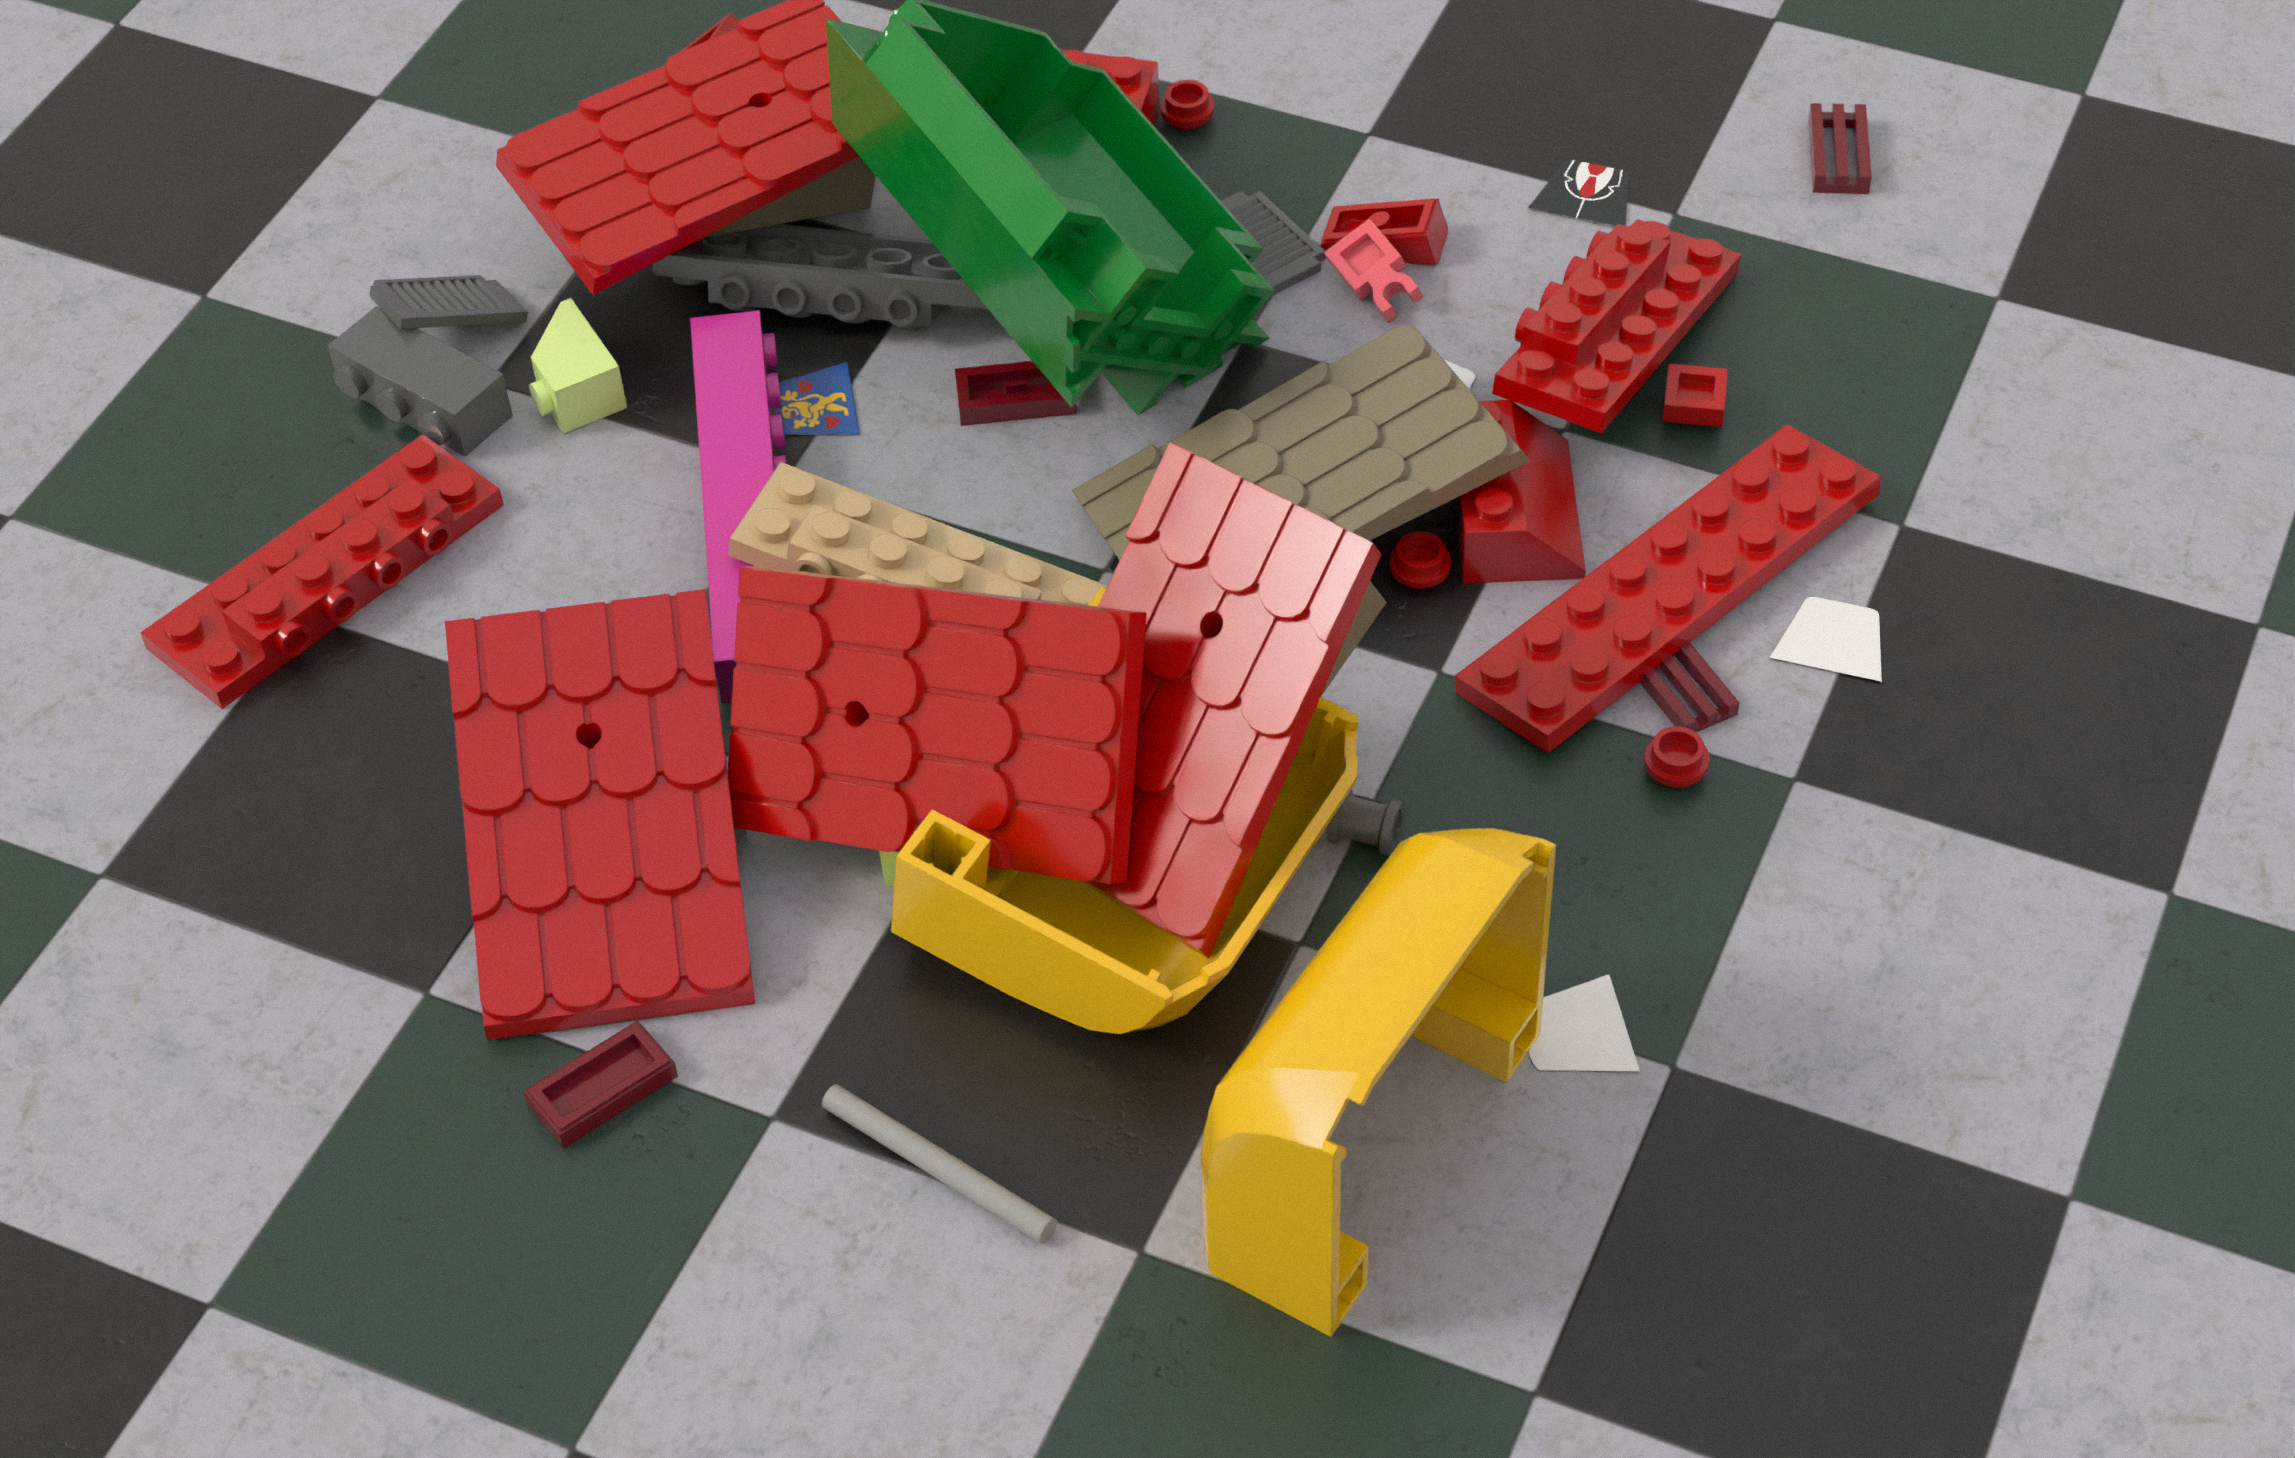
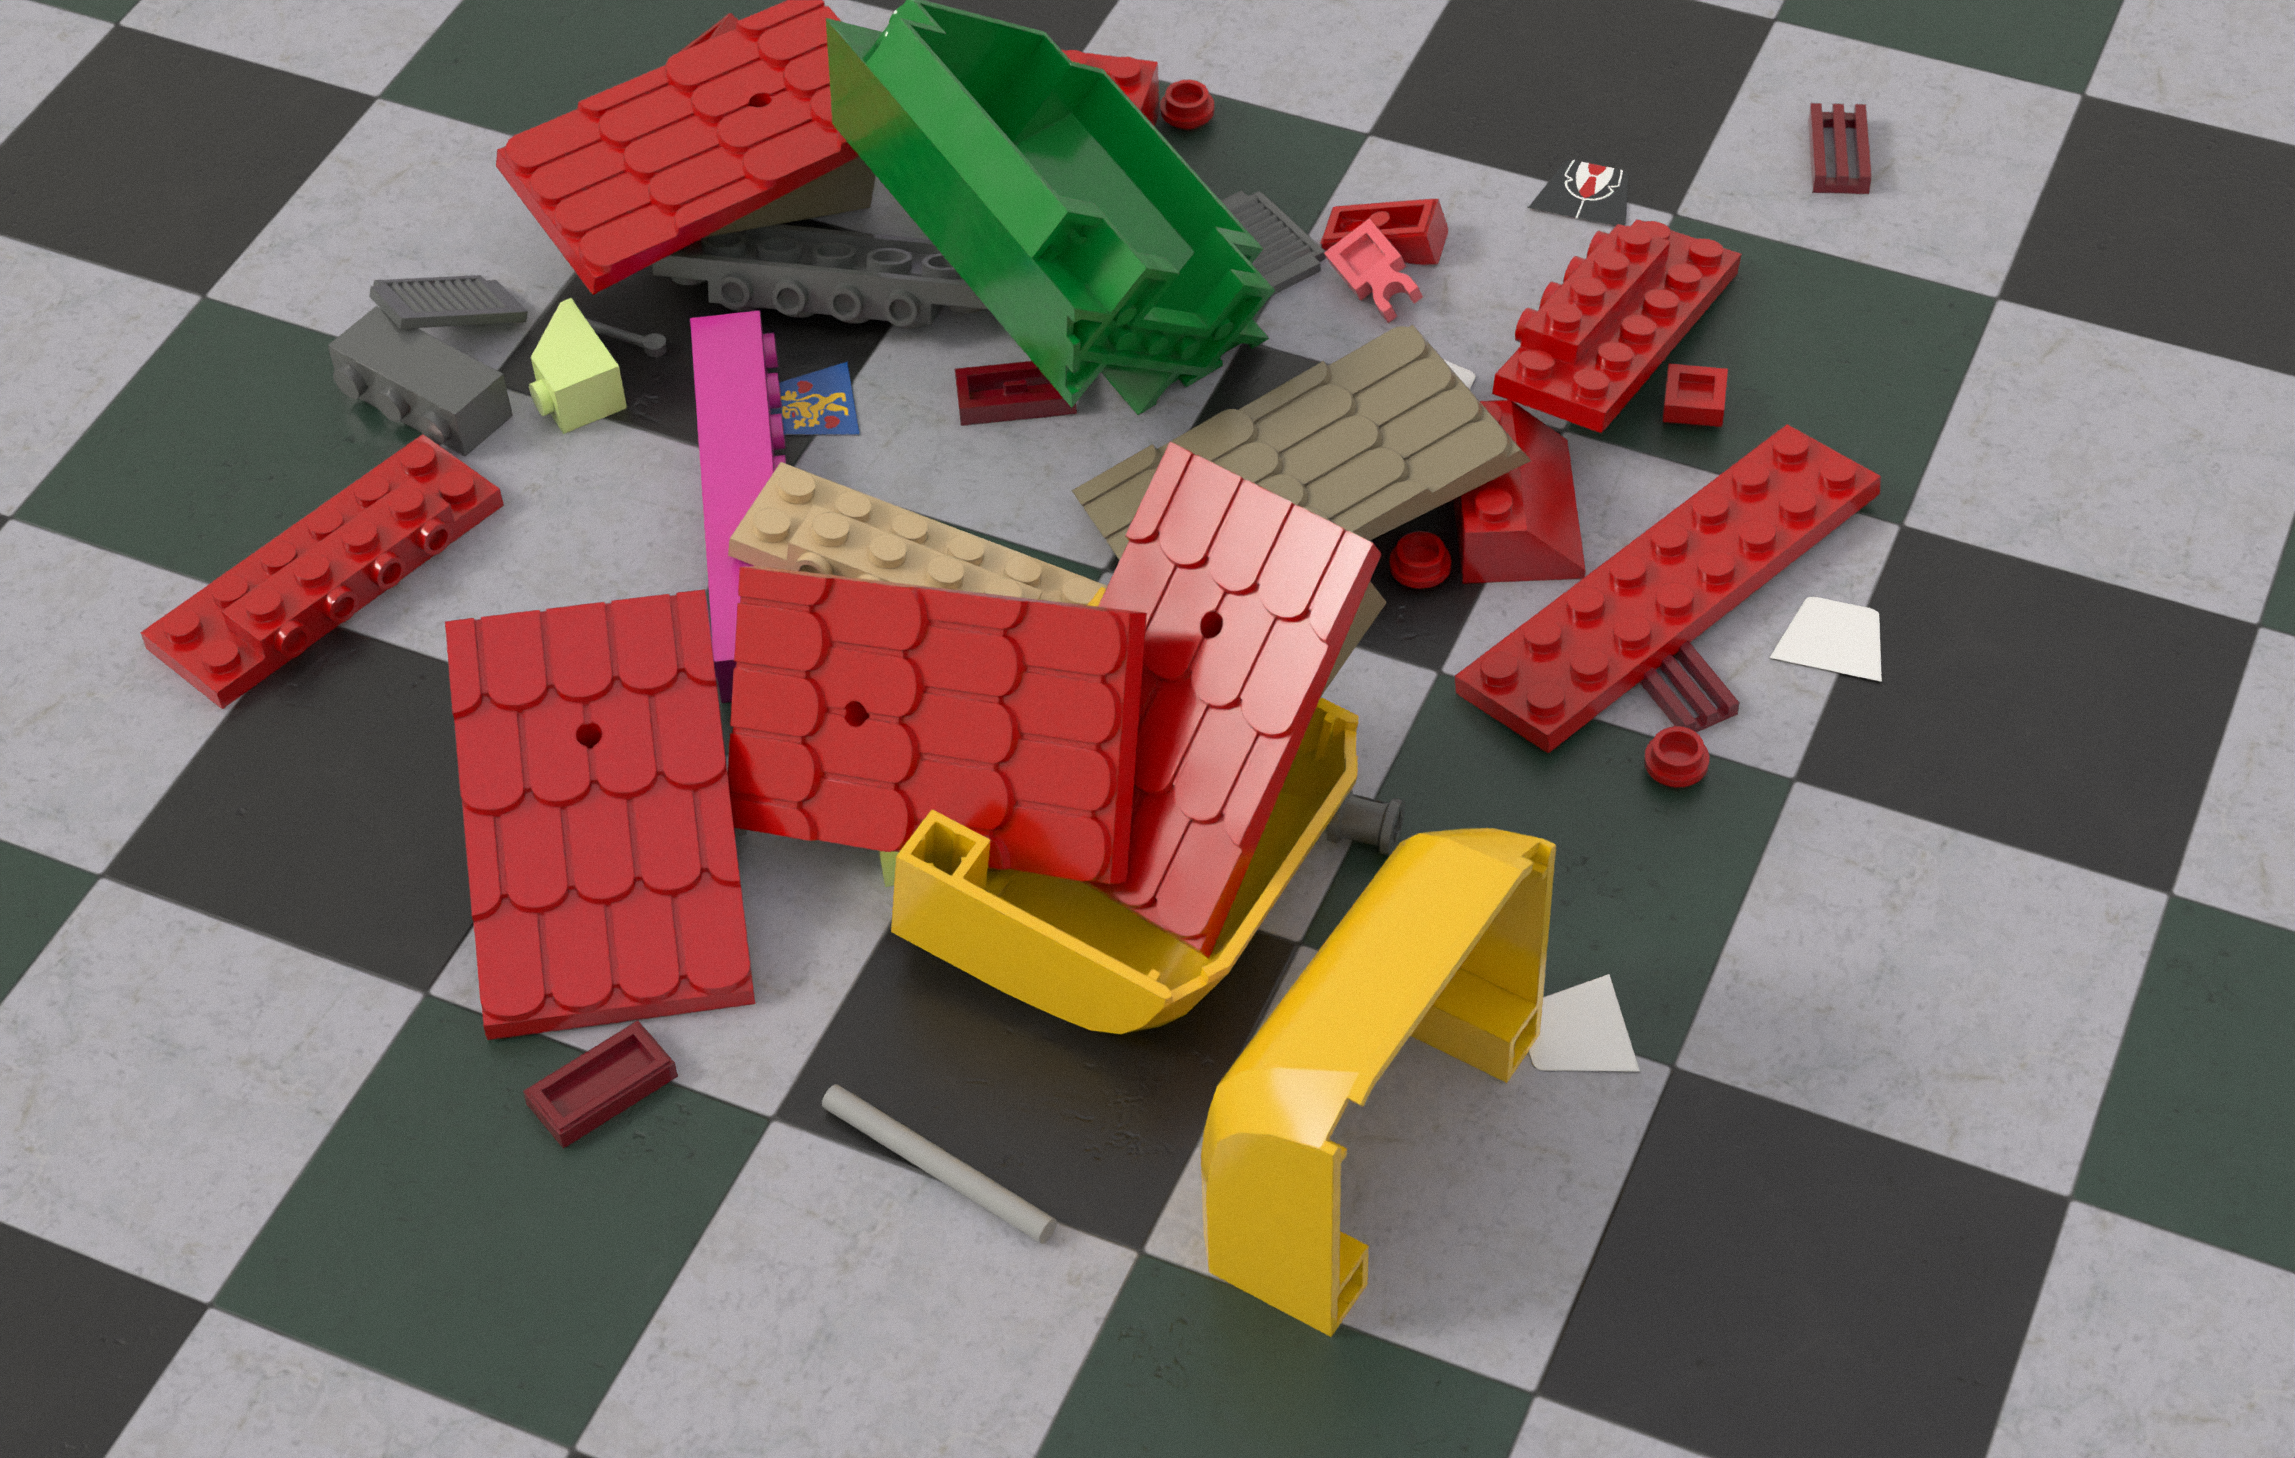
none -> dark grey hinge [586,319,667,358]

